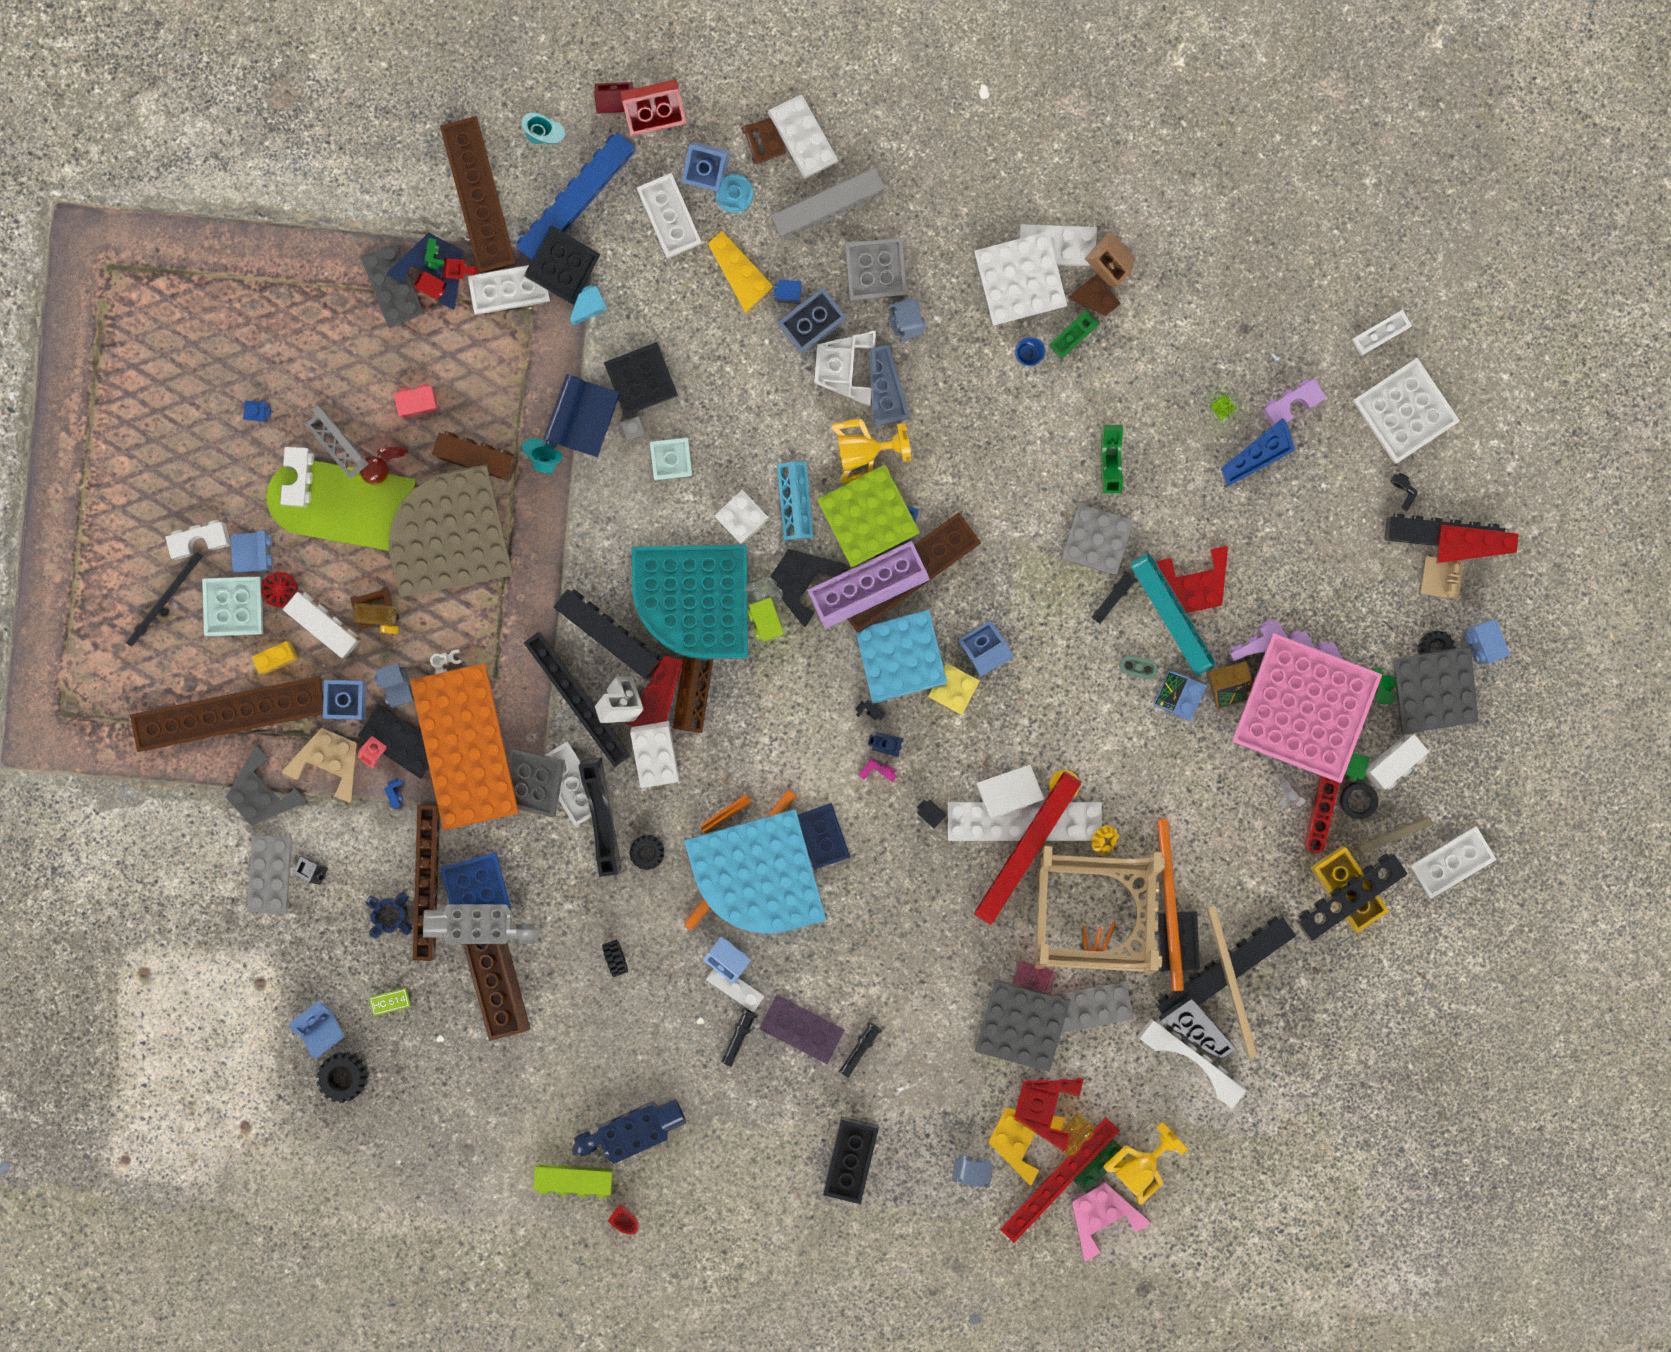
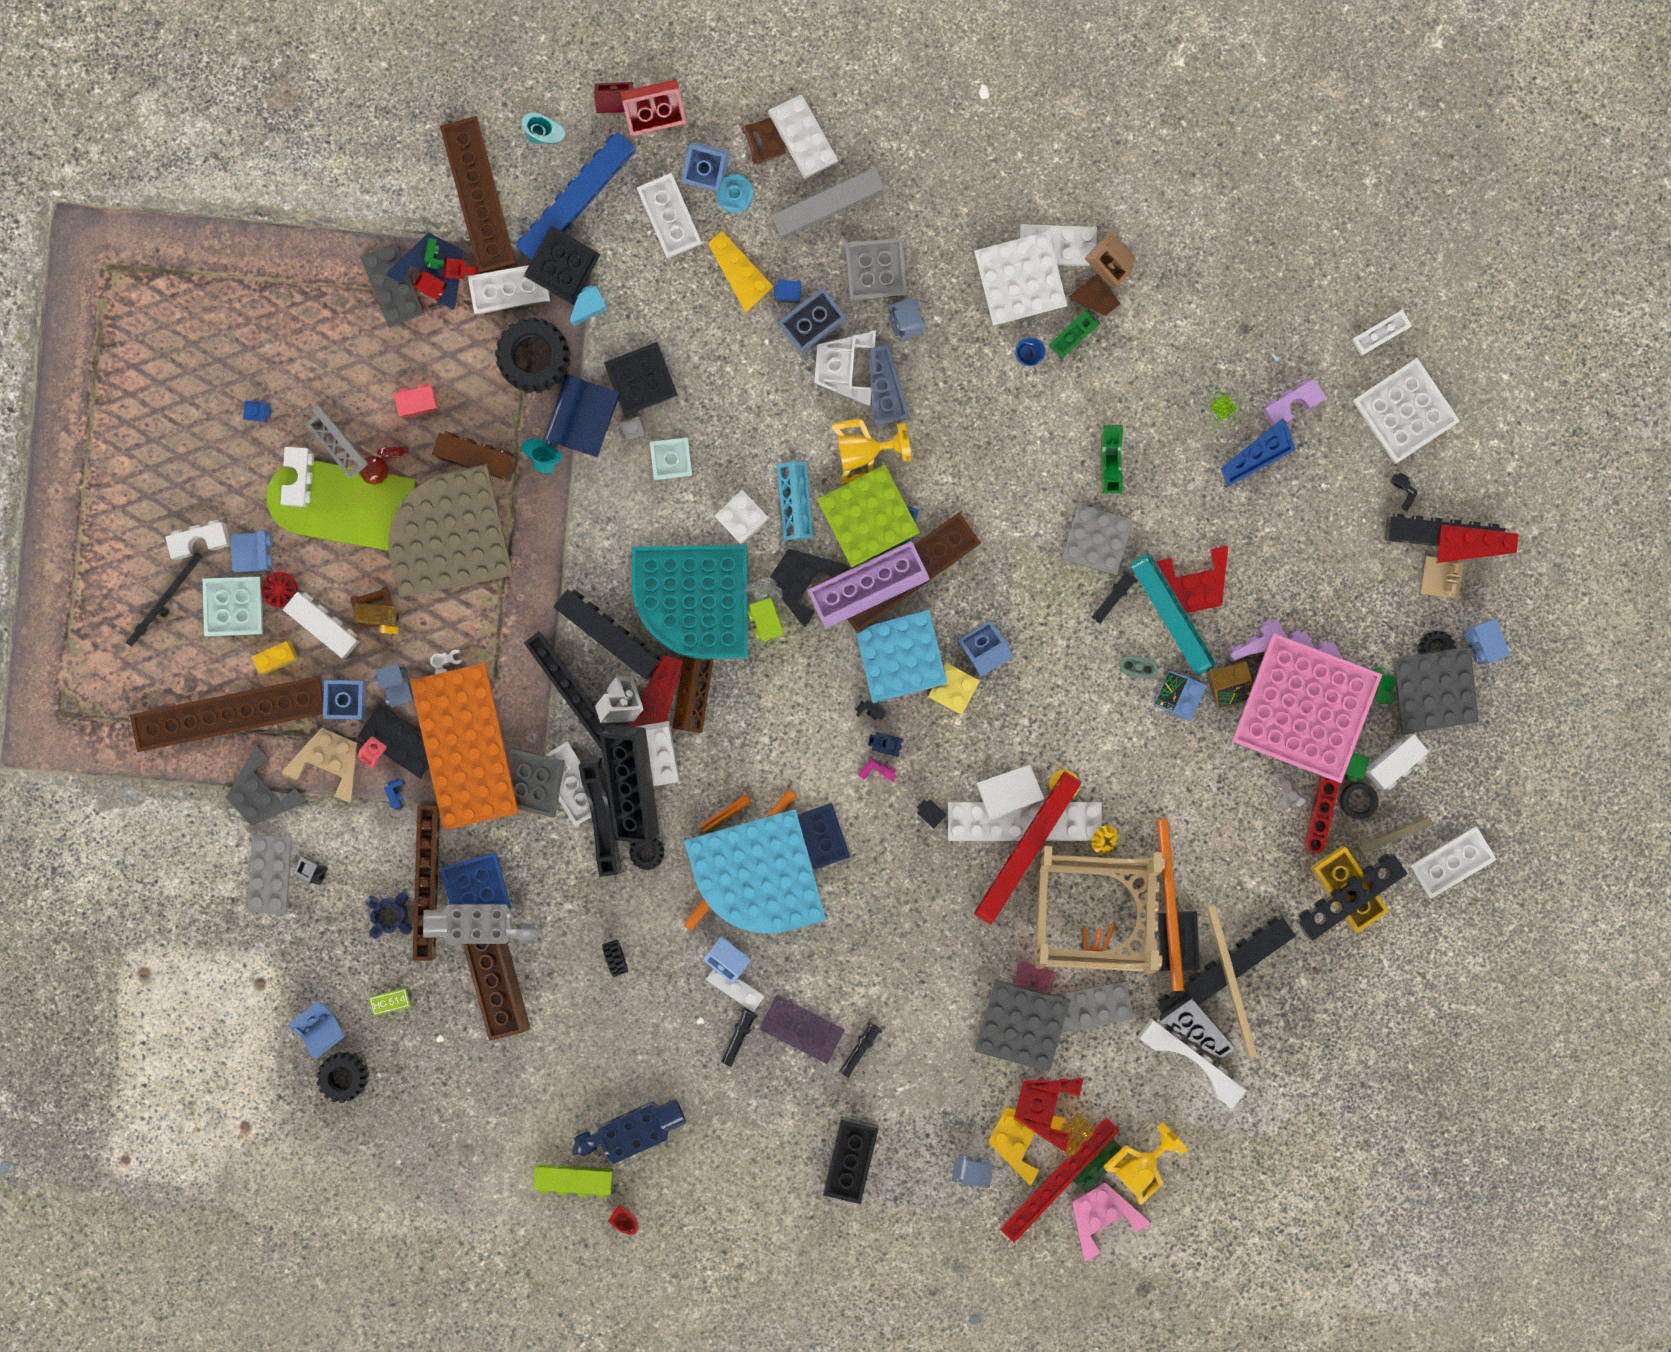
none -> black tyre [495,317,571,393]
none -> black brick [600,725,660,844]

